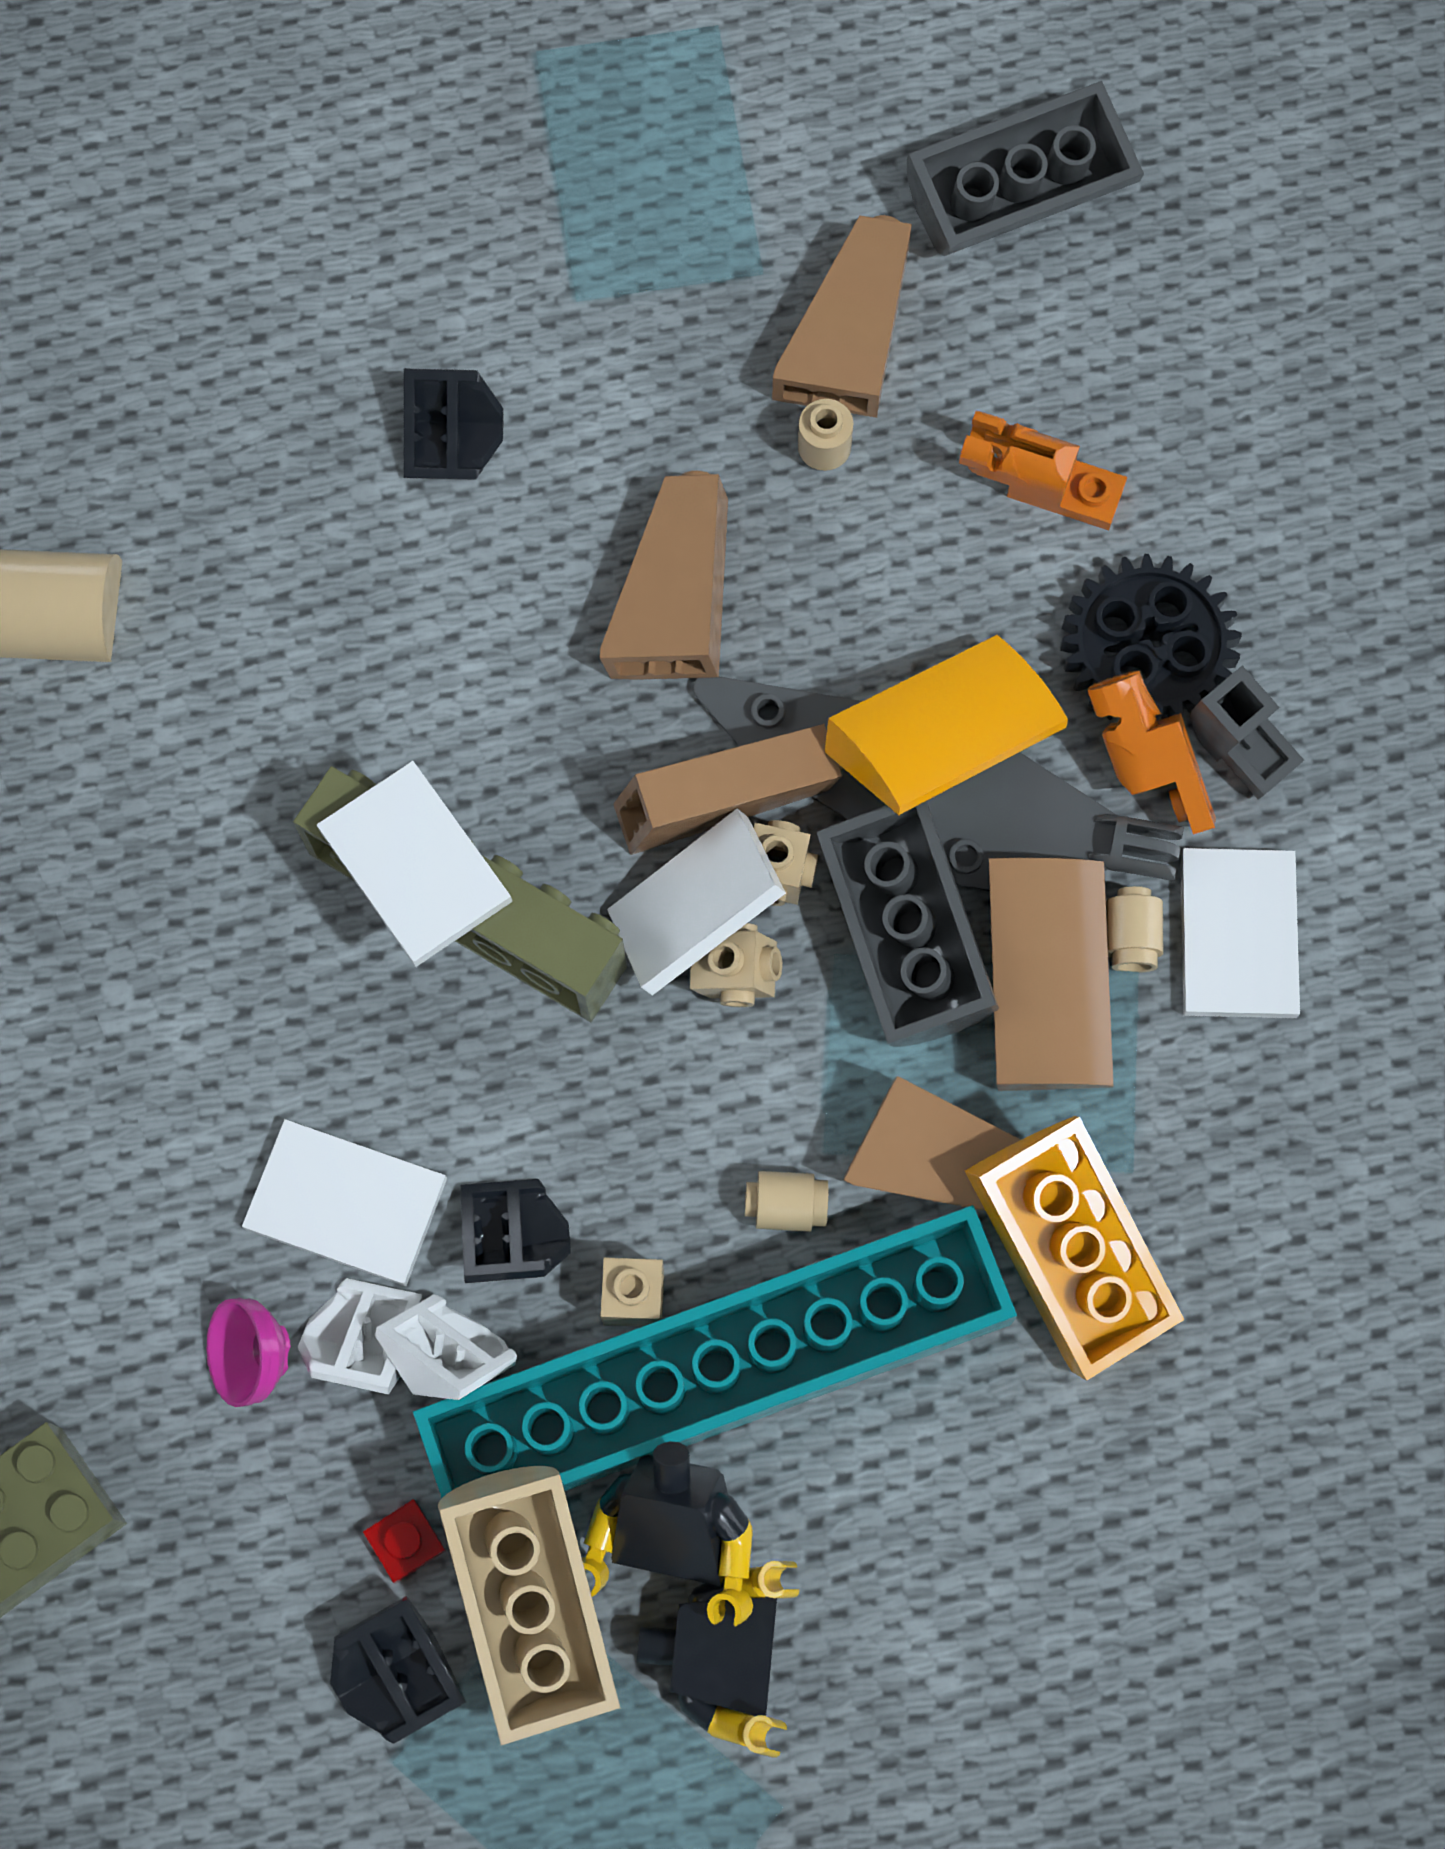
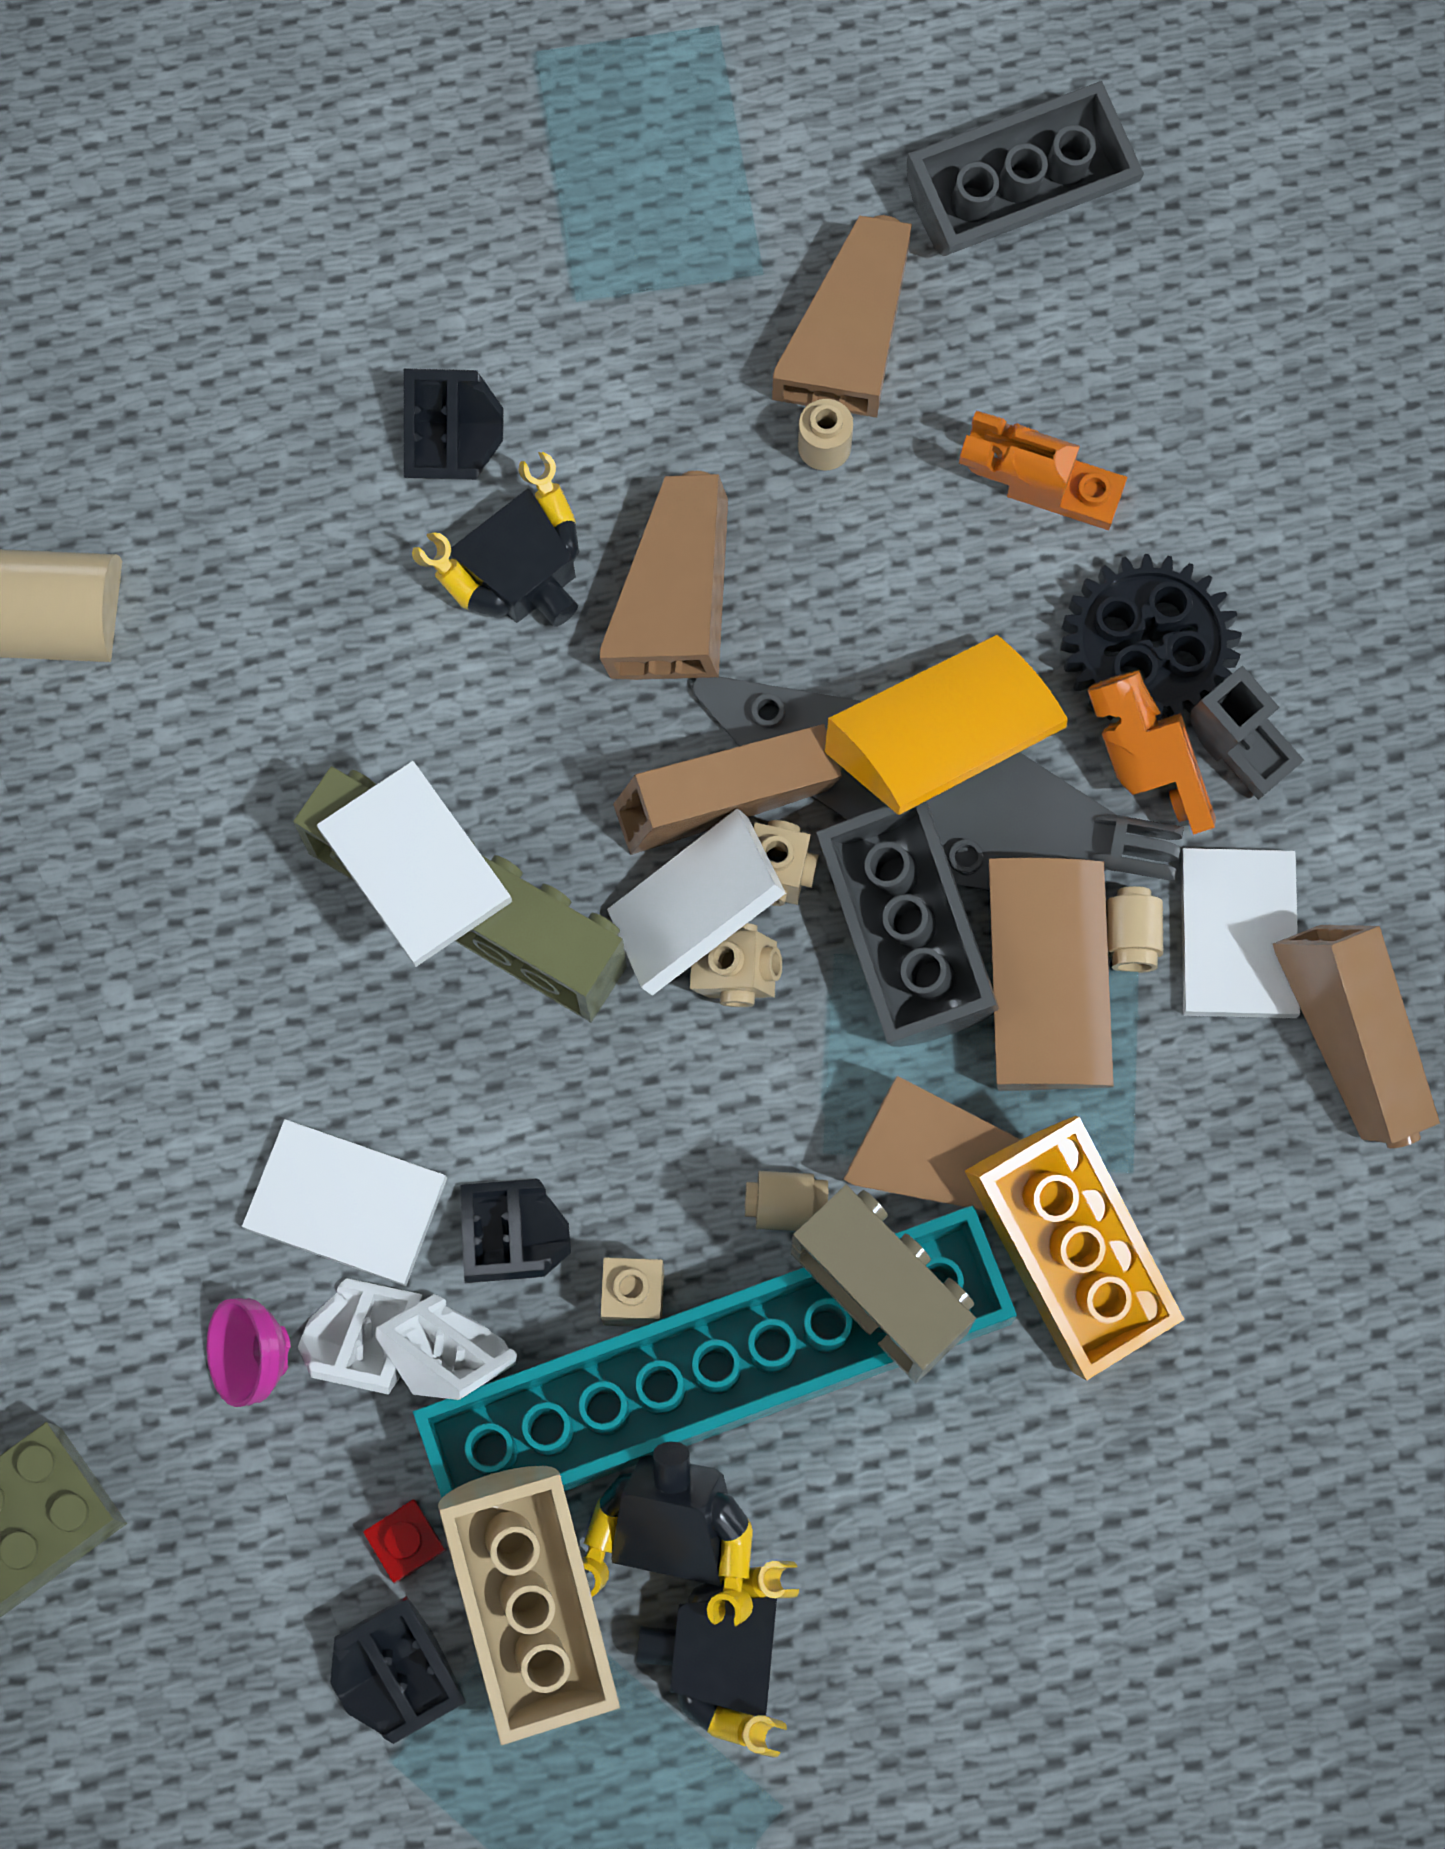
none -> black torso [412,452,579,627]
none -> dark tan piece [791,1184,977,1384]
none -> medium nougat slope [1273,925,1440,1148]

